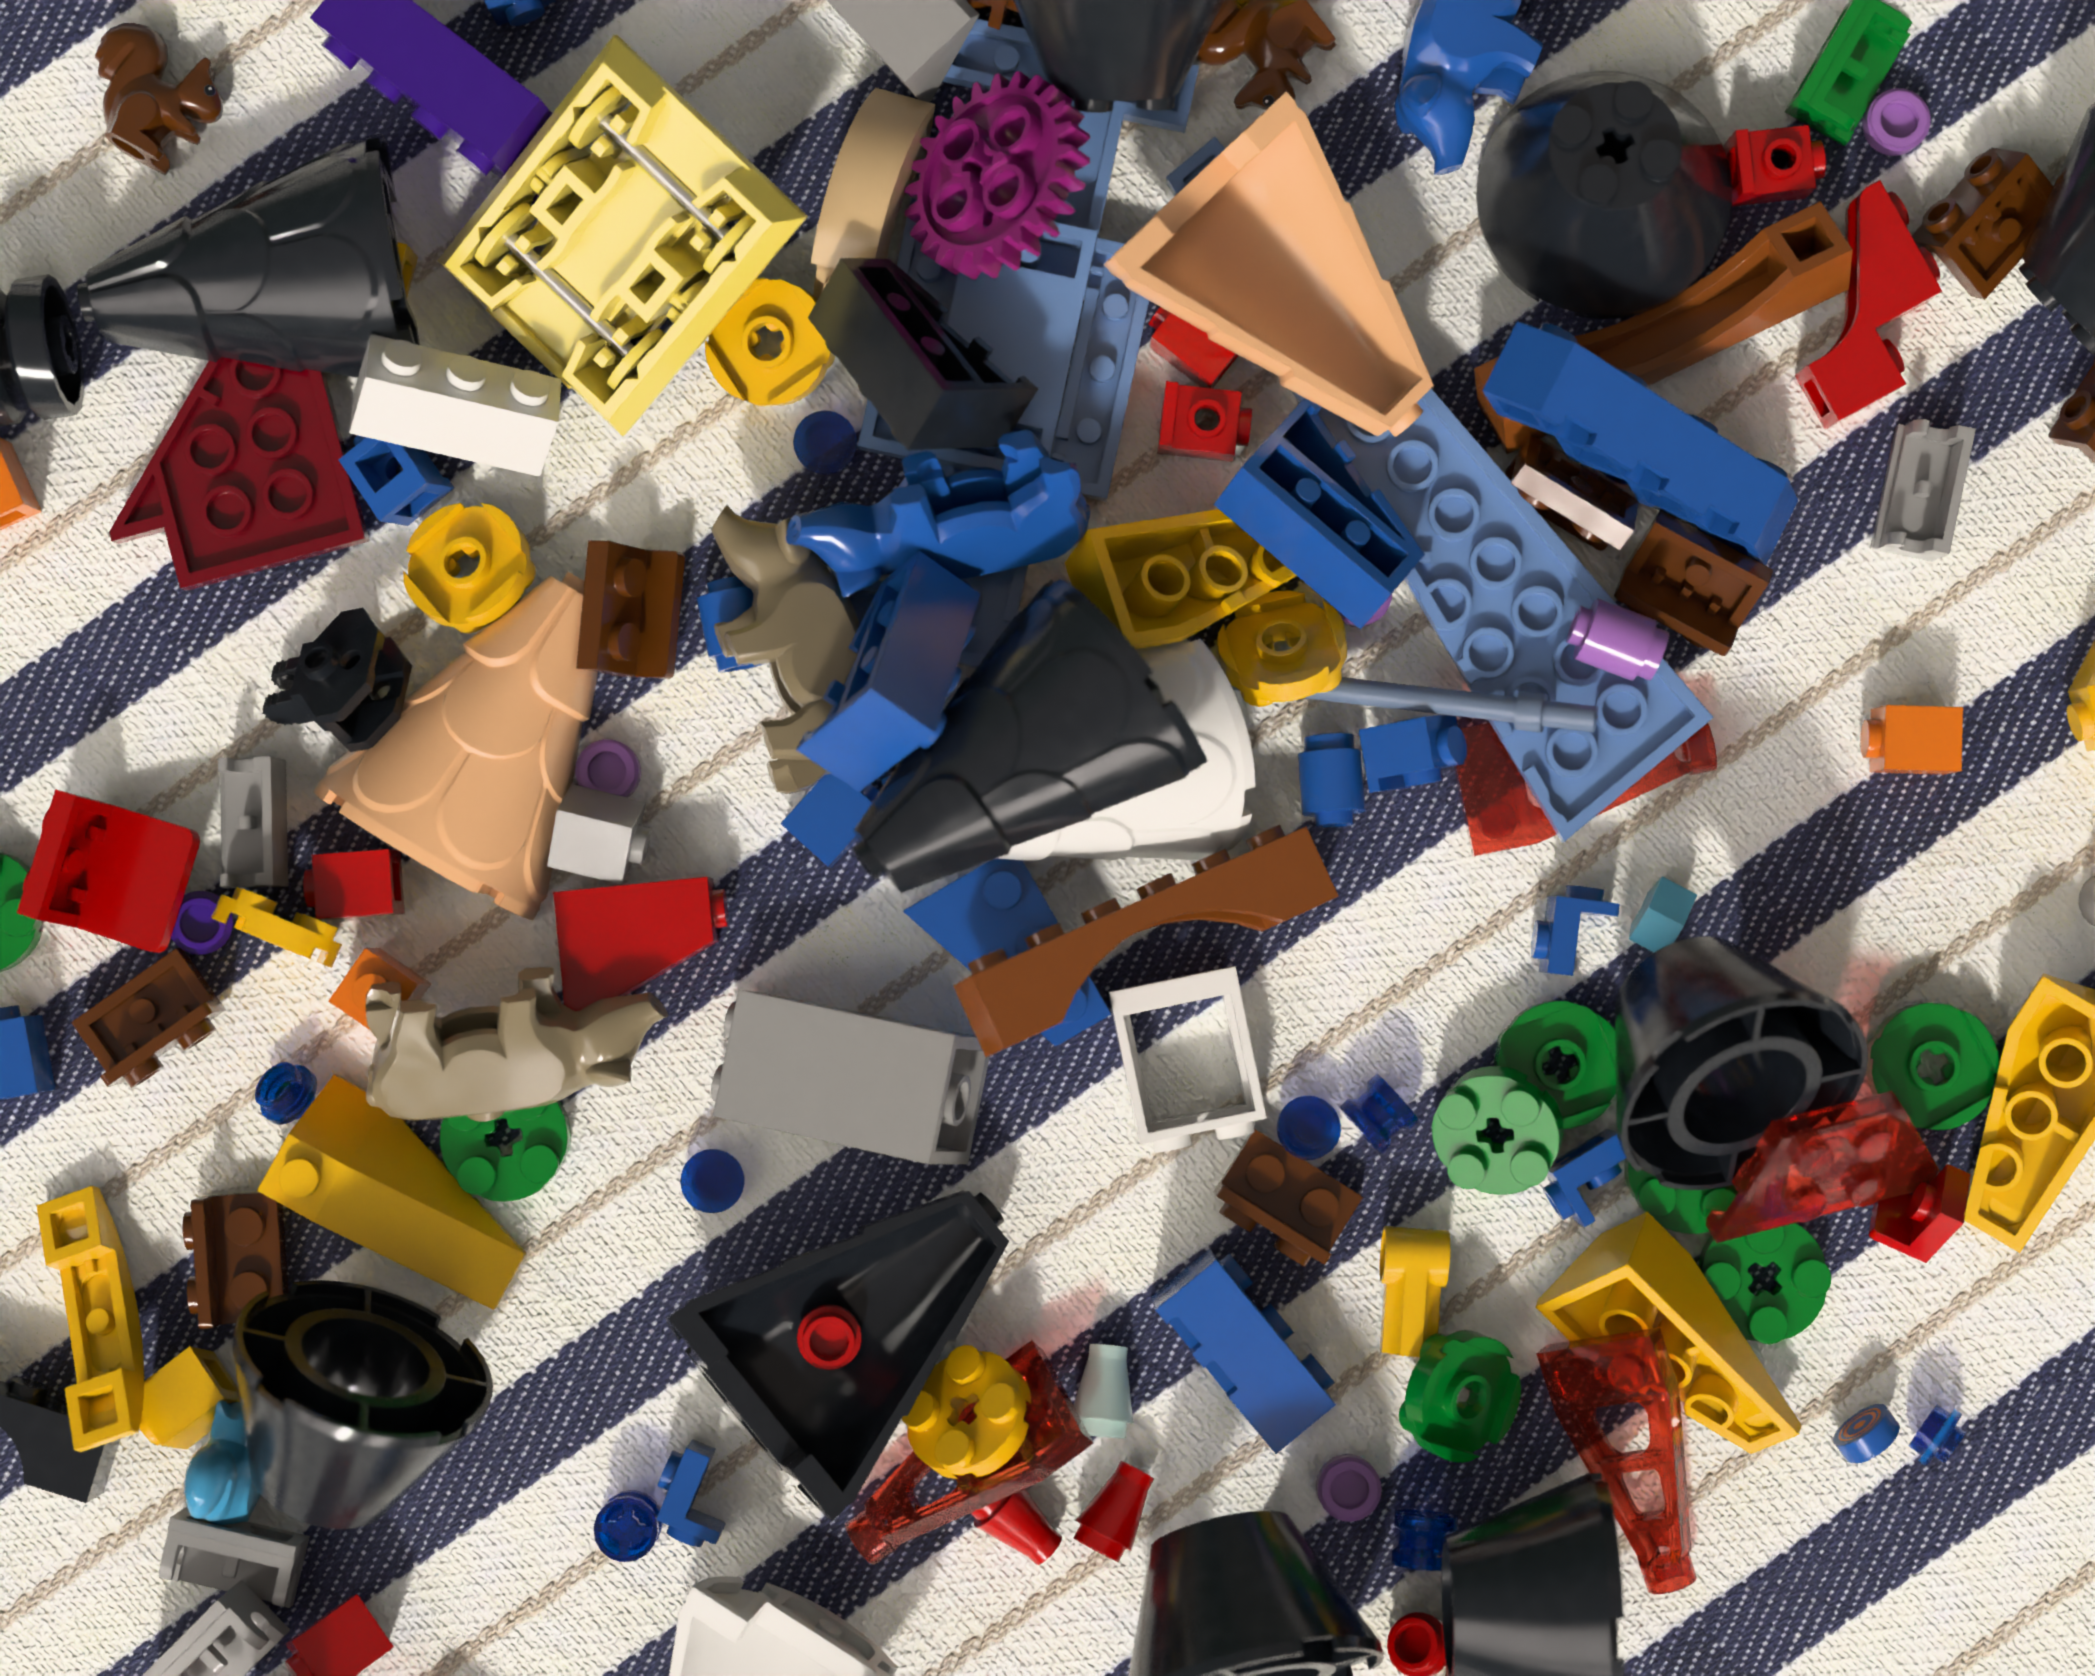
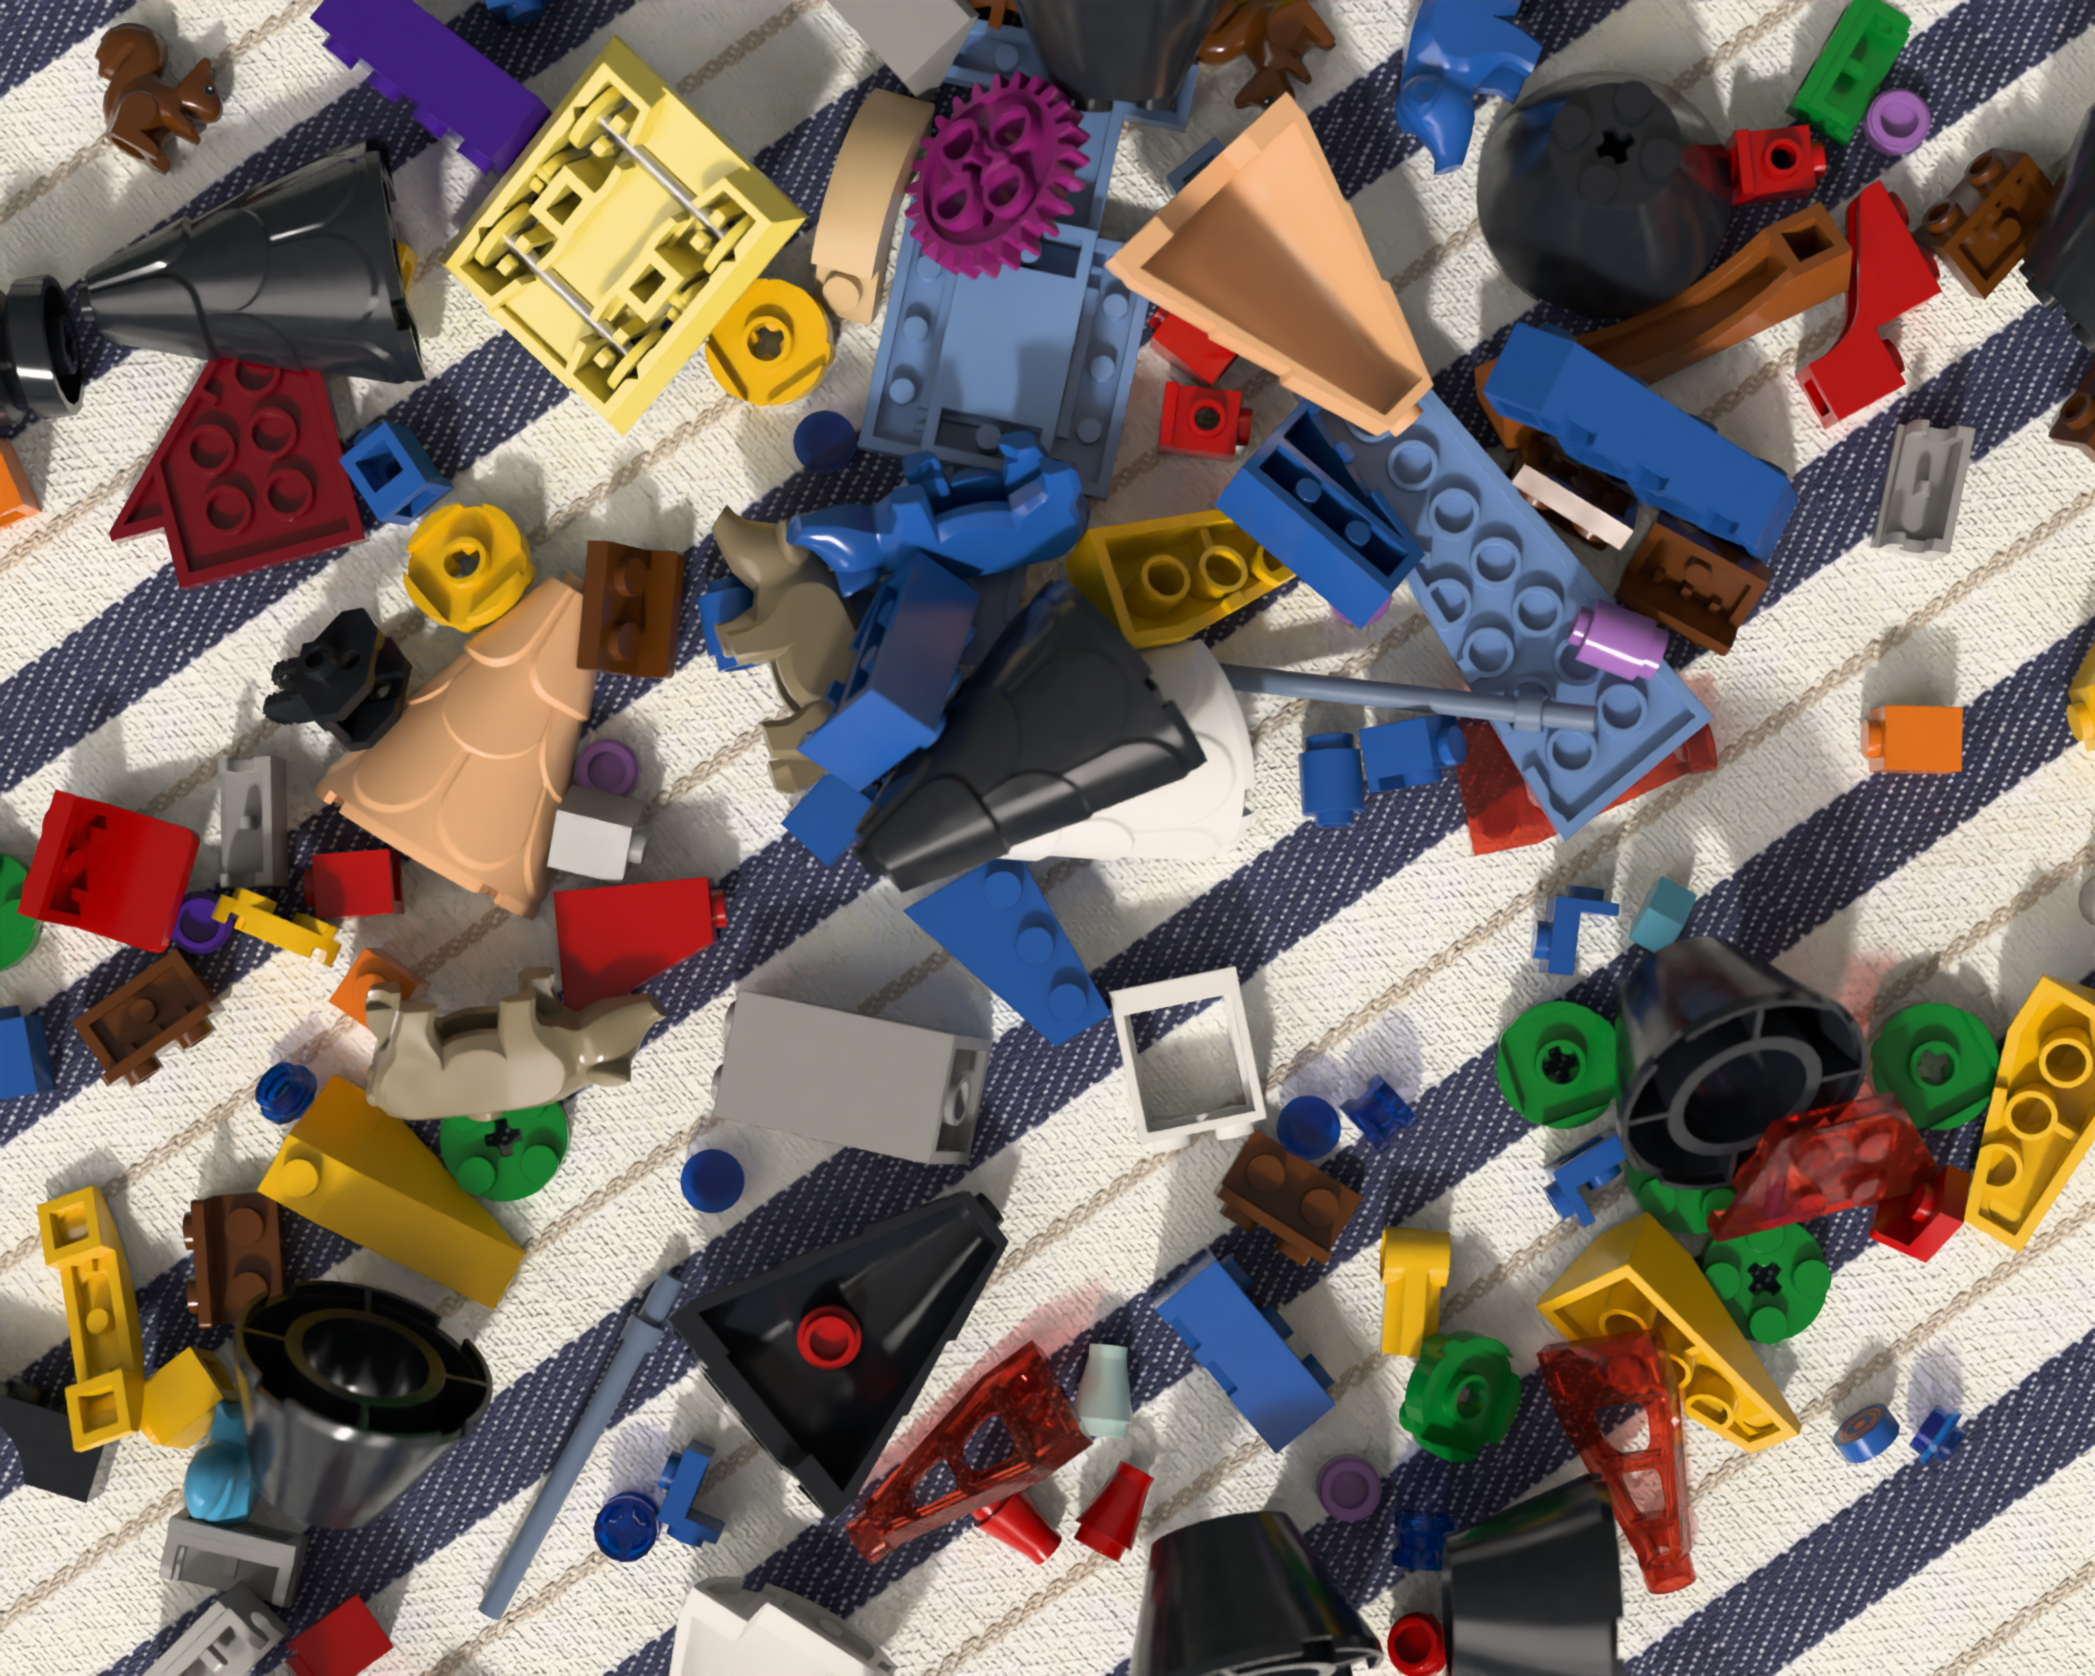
white brick [349,334,561,477] -> none
black wedge [808,258,1039,450] -> none
yellow plate [902,1345,1031,1479] -> none
dark orange arch [953,825,1339,1057] -> none
yellow plate [1217,591,1347,707] -> none
plate [1432,1066,1564,1195] -> none
none -> sand blue bar [478,1270,684,1620]

